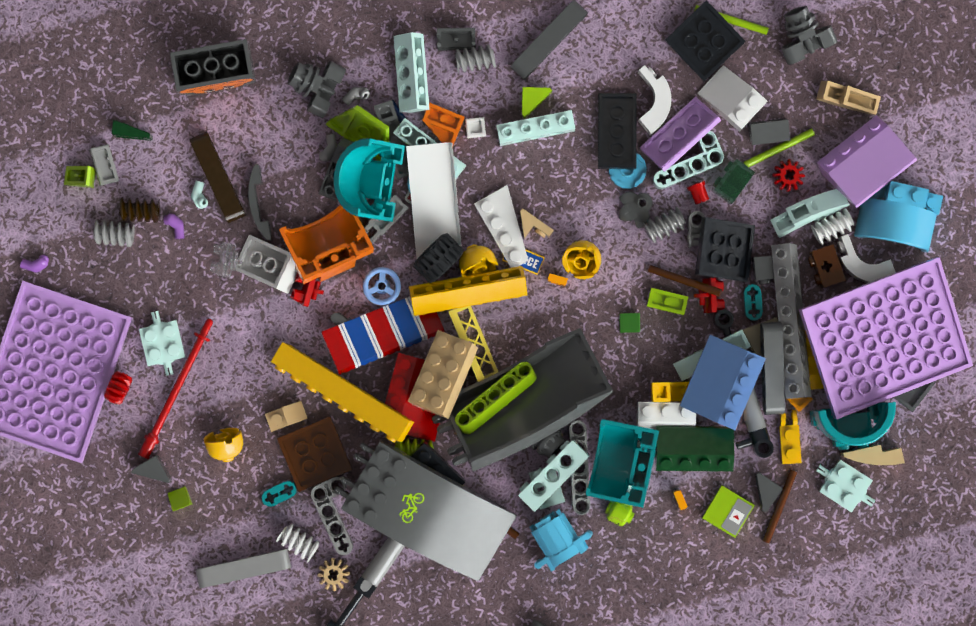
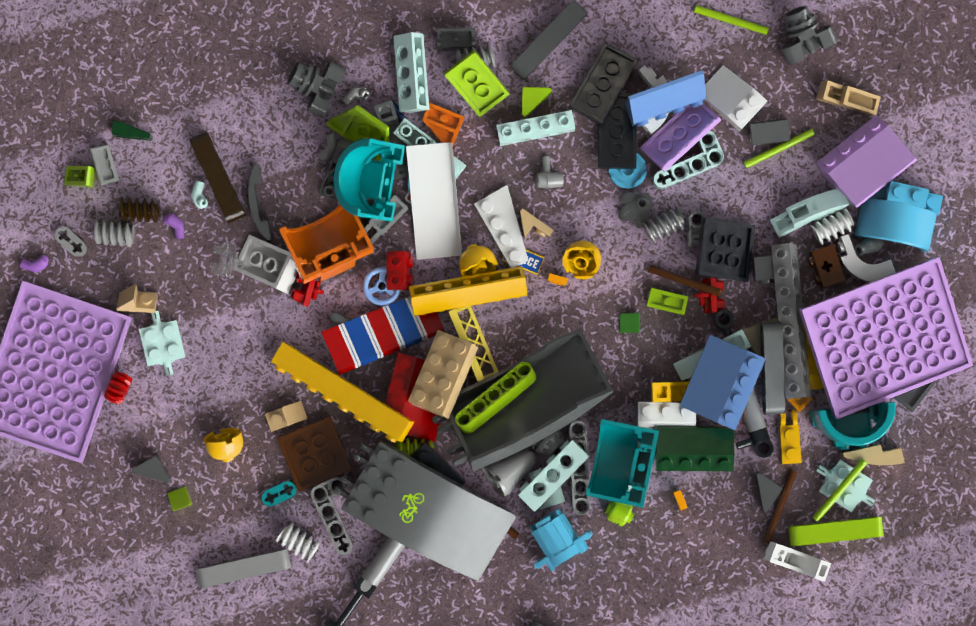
red bar [138,319,213,459] -> none
dark grey brick [170,39,256,95] -> none
tan gear [317,558,350,591] -> none
black tyre [413,233,464,283] -> none
white tile [465,117,486,138] -> none
black plate [664,0,746,82] -> none
red bush [687,181,709,205] -> none
lime tile [702,485,755,538] -> none
clear green brick [712,159,755,205] -> none
teal beam [743,284,763,321] -> none
red gear [772,159,805,192] -> none
none -> light grey beam [55,226,87,257]
none -> tan slope [117,284,158,313]
none -> red bracket [386,251,414,291]
none -> lime plate [444,50,510,117]
none -> light grey cone [482,449,537,498]
none -> light grey piece [535,156,564,189]
none -> black tile [568,42,638,126]
none -> medium blue slope [625,70,706,127]
none -> white arch [764,541,831,582]
none -> lime beam [788,516,884,546]
none -> lime bar [812,458,867,522]
none -> dark grey cone [854,238,883,256]

